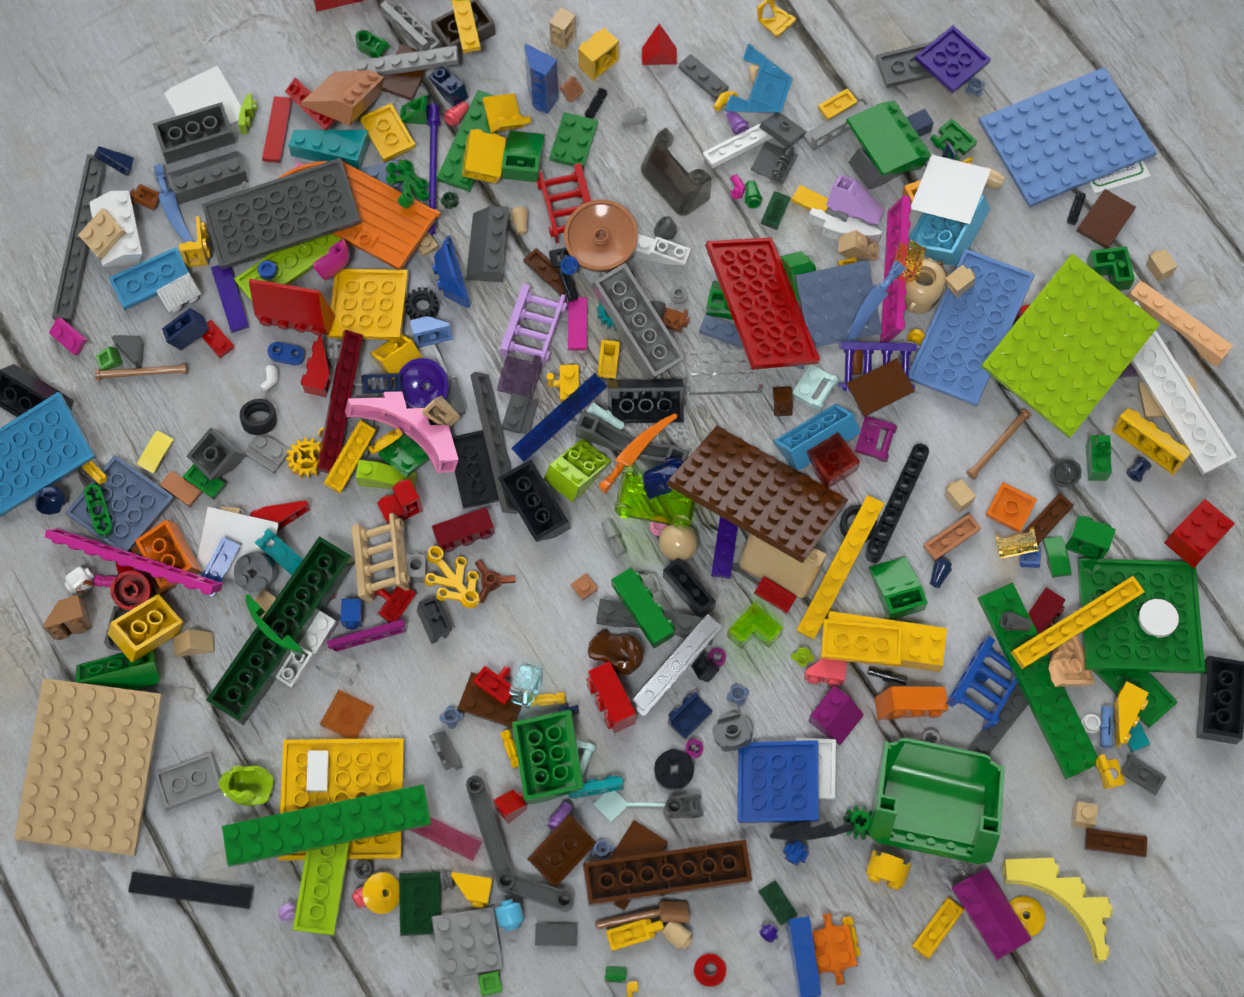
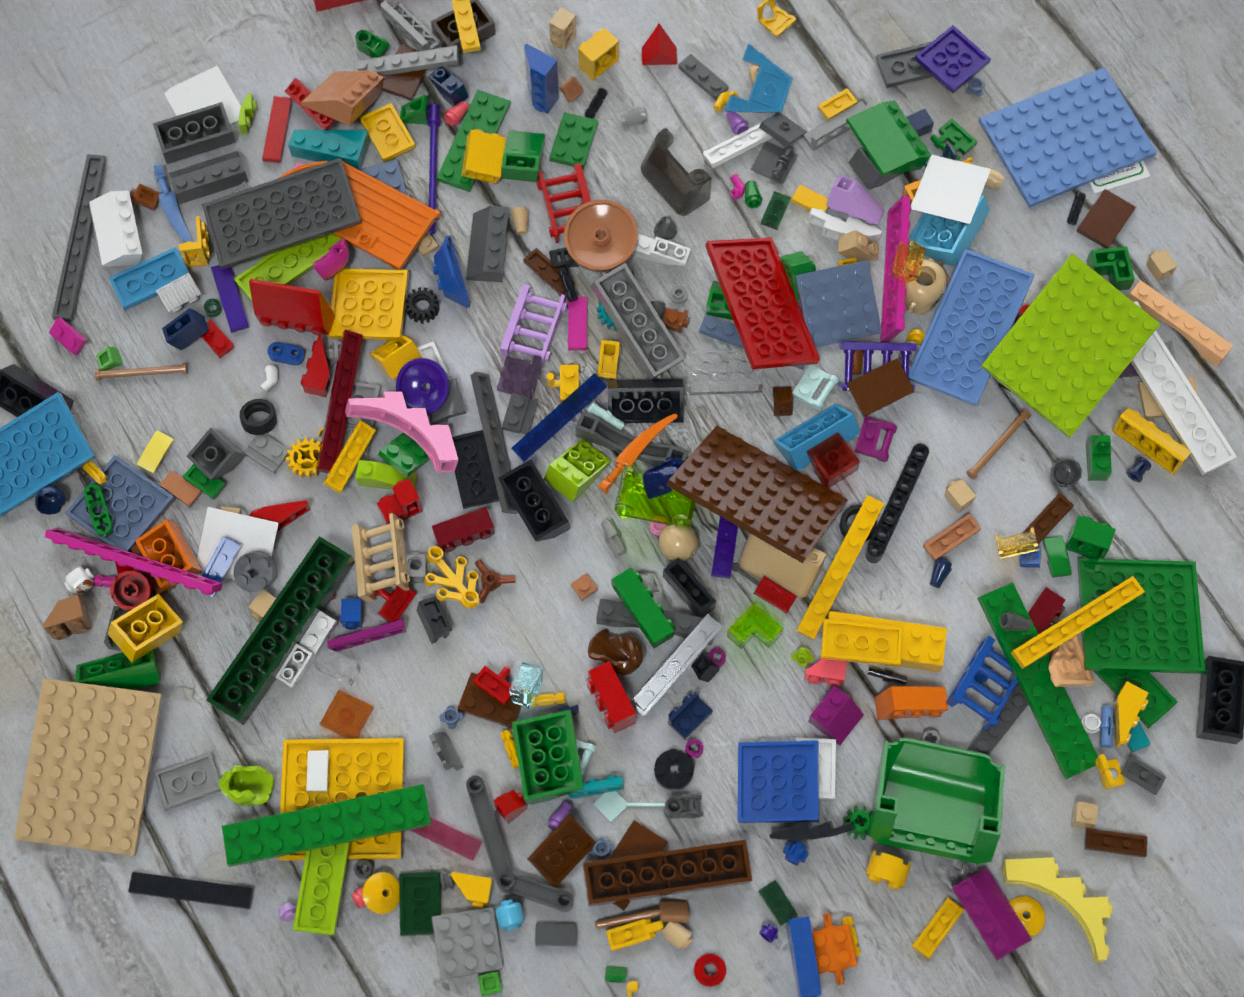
tan plate [78,208,126,259] -> none
dark blue slope [94,146,134,176] -> none
dark grey slope [111,335,144,368] -> none
tan slope [173,629,214,657] -> none
green slope [245,594,305,655] -> none
teal plate [254,528,303,575] -> none
blue tile [258,261,277,280] -> none
dark blue slope [361,374,402,394] -> none
yellow tile [368,428,403,454] -> none
green plant [385,160,429,209] -> none
medium blue slope [410,316,453,348] -> none
tan slope [421,395,461,428] -> none
dark green plate [441,191,459,209] -> none
yellow bracket [482,93,532,133] -> none
blue plate [561,256,579,275] -> none
dark grey plate [712,713,753,752] -> none
sand blue plate [726,684,749,706] -> none
medium blue sword [847,260,906,342] -> none
green slope [869,556,928,620] -> none
tan brick [945,265,975,298] -> none
orange plate [985,482,1037,533] -> none
white tile [1138,599,1179,638] -> none
red brick [1164,499,1235,568] -> none
none -> clear green bush [204,299,222,318]

